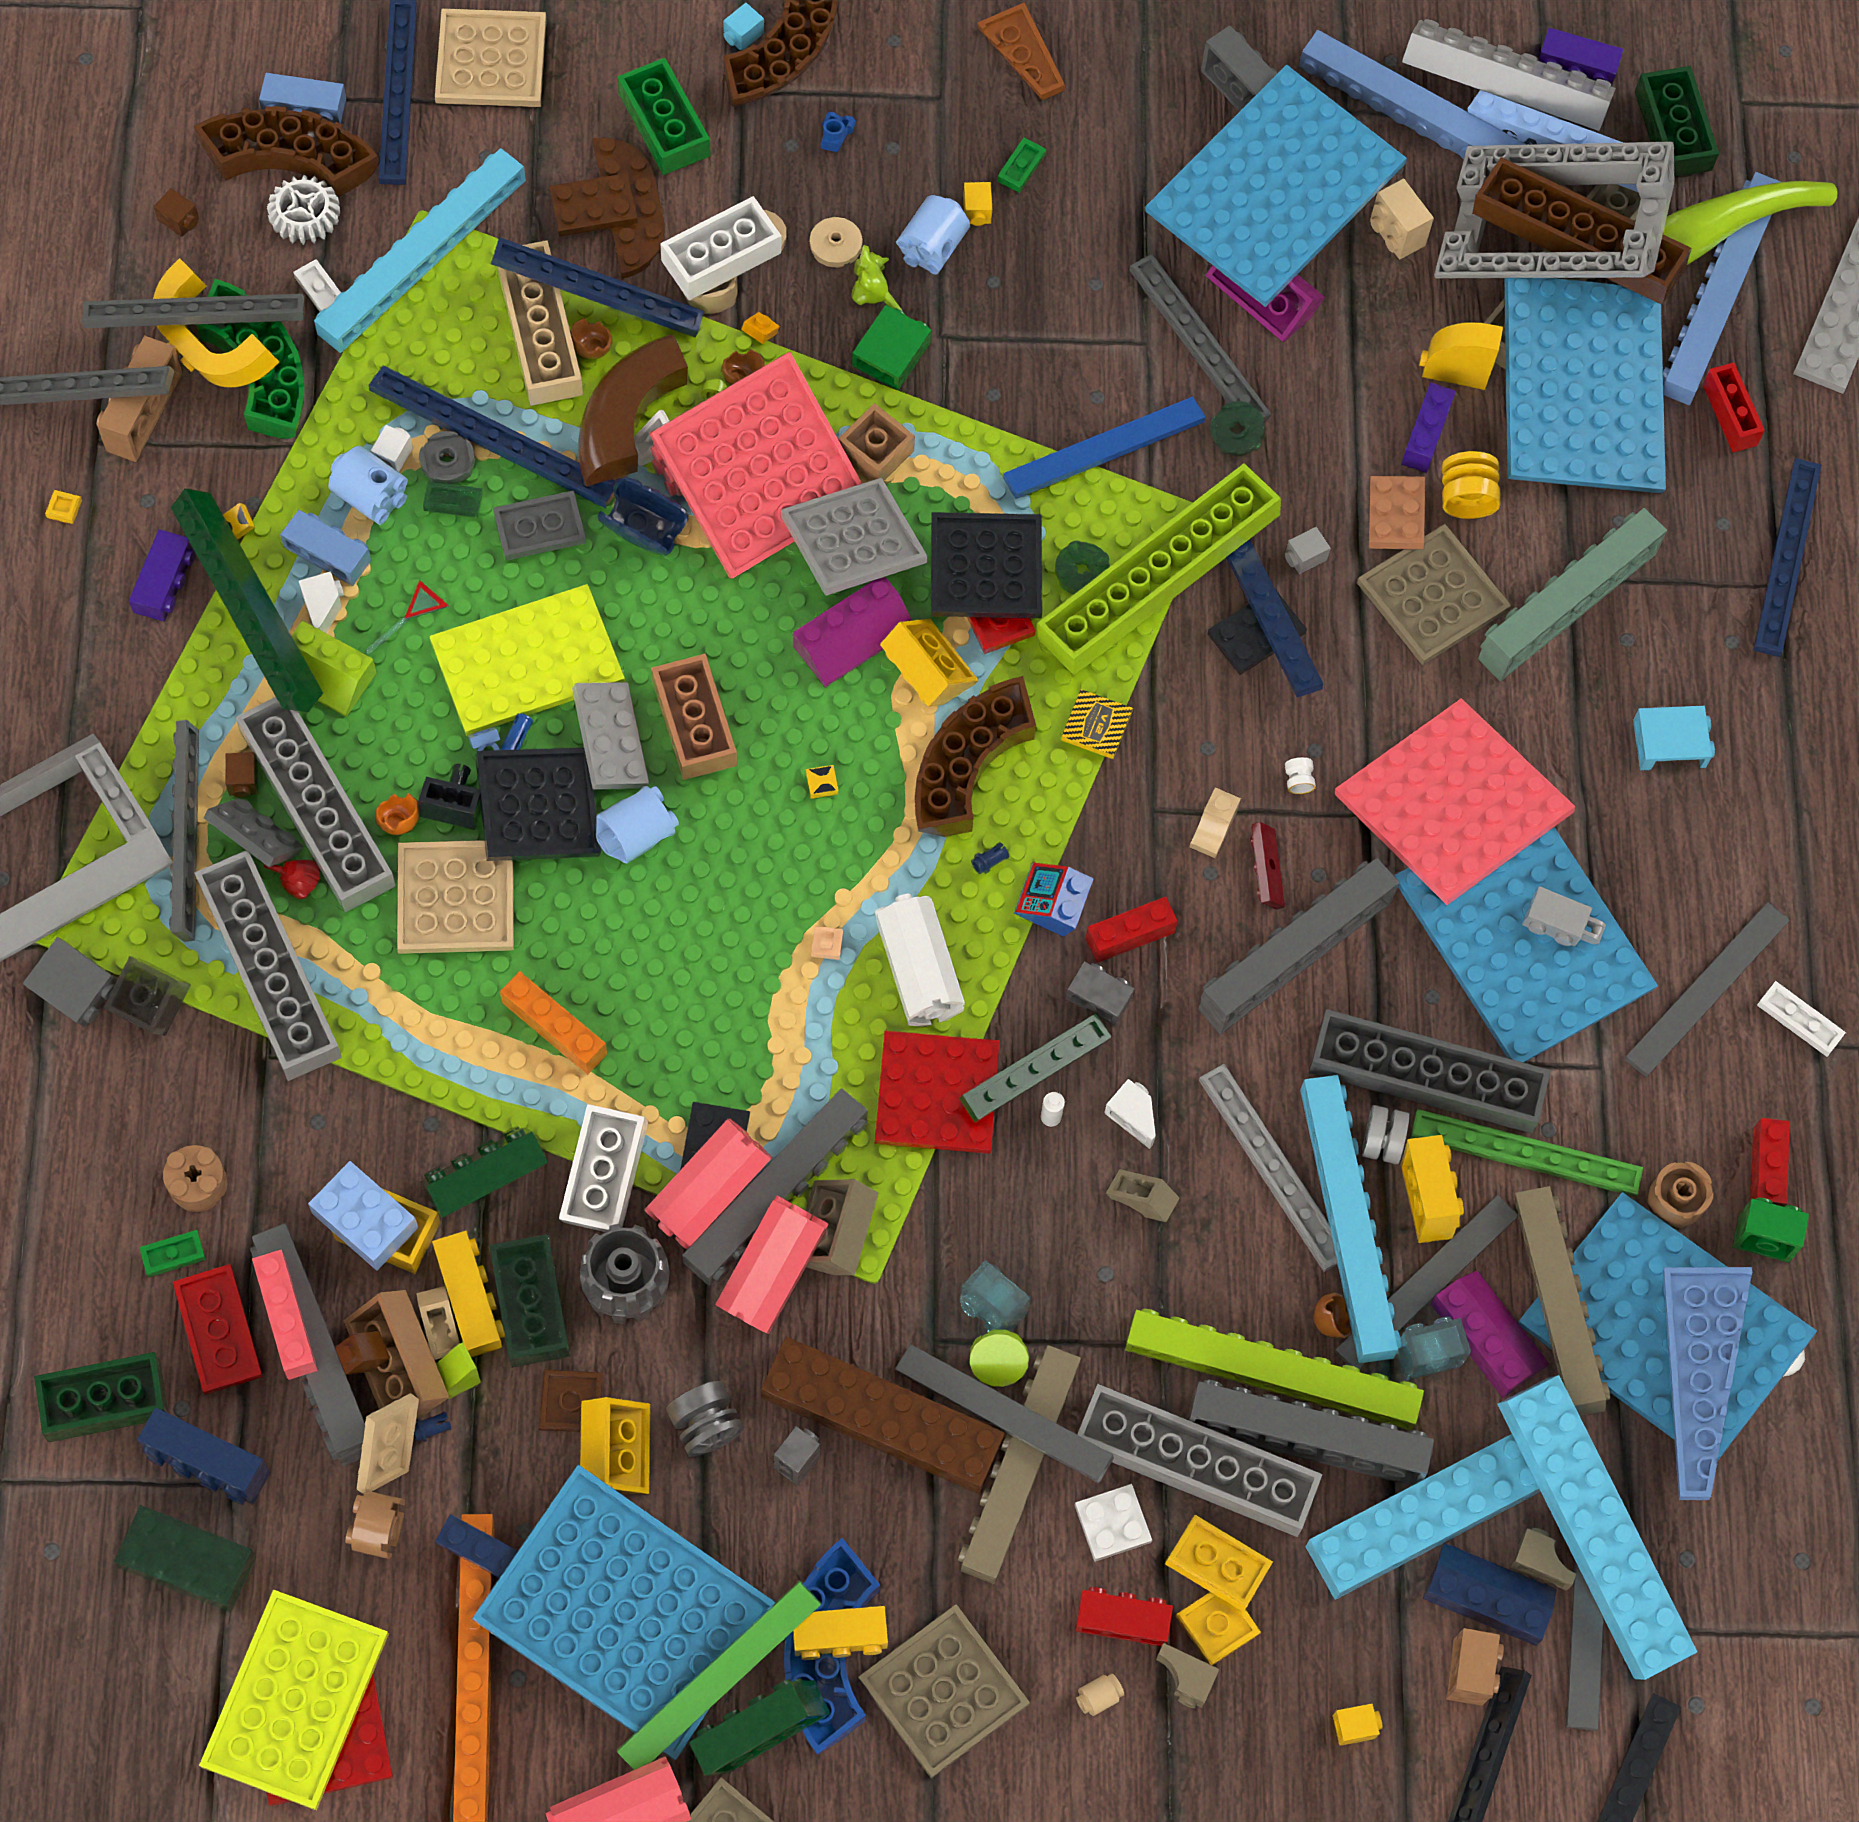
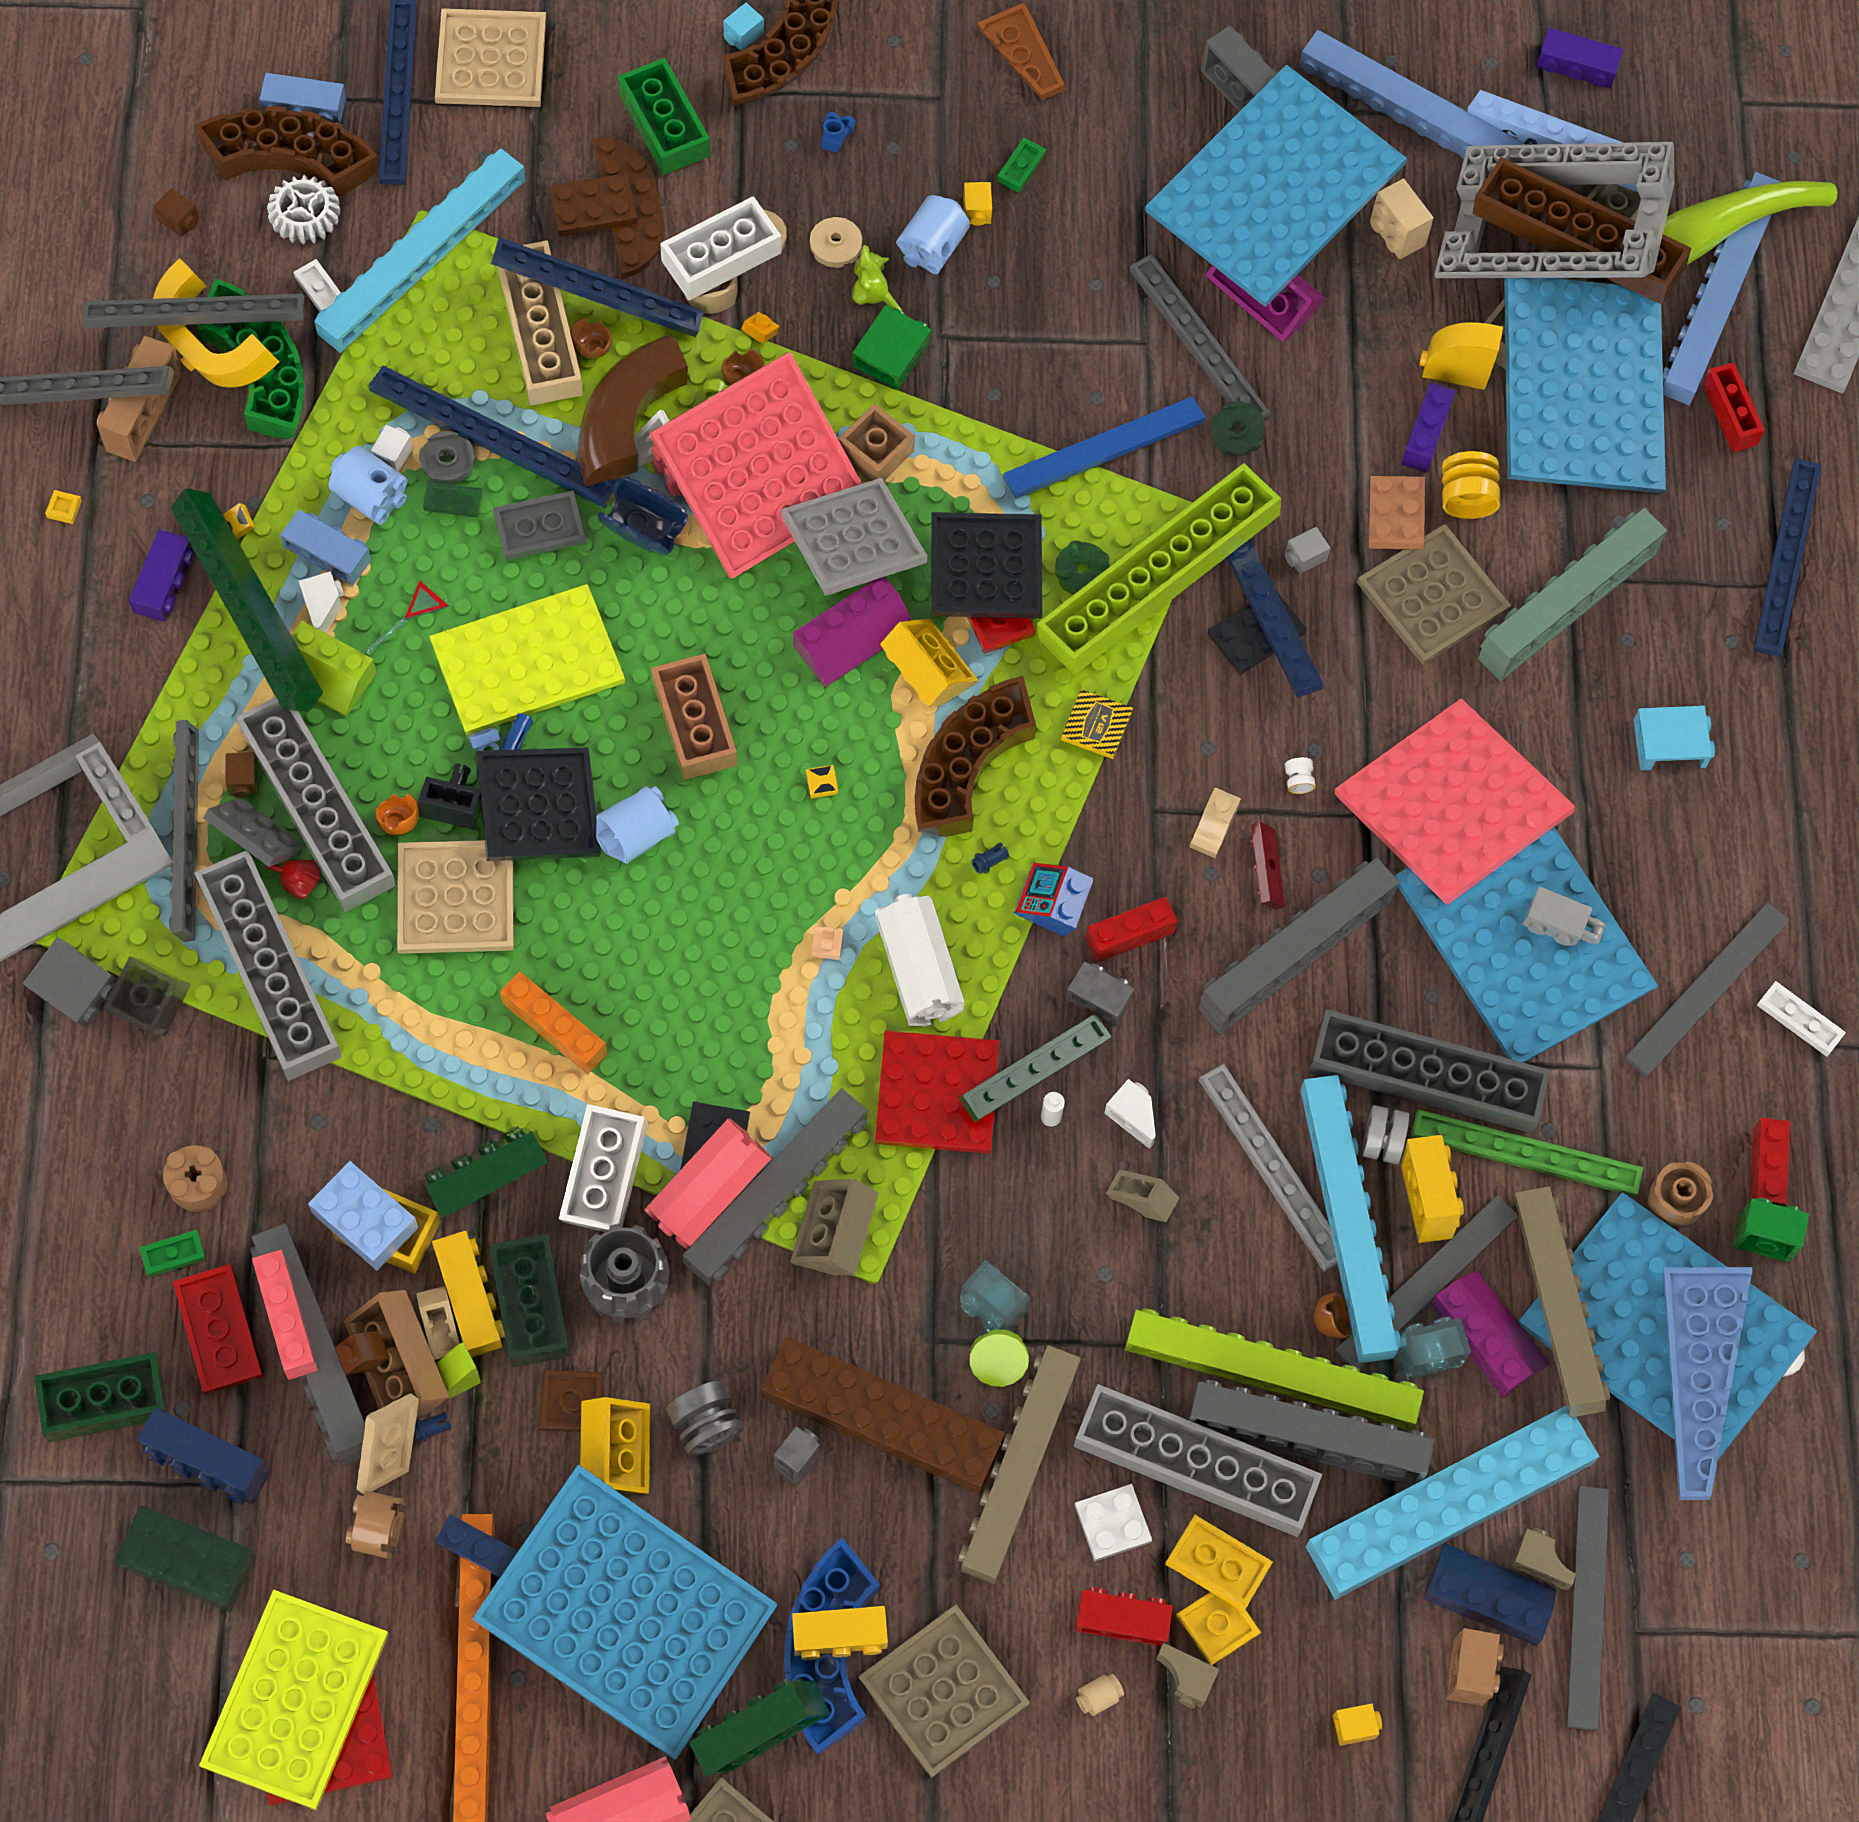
light grey plate [572,682,649,789] -> none
bright green tile [617,1580,821,1770] -> none
coral brick [715,1195,829,1334] -> none
dark grey tile [895,1344,1114,1483] -> none
light grey brick [1402,19,1616,131] -> none
medium azure brick [1497,1375,1697,1680] -> none
dark green brick [1635,66,1719,177] -> none

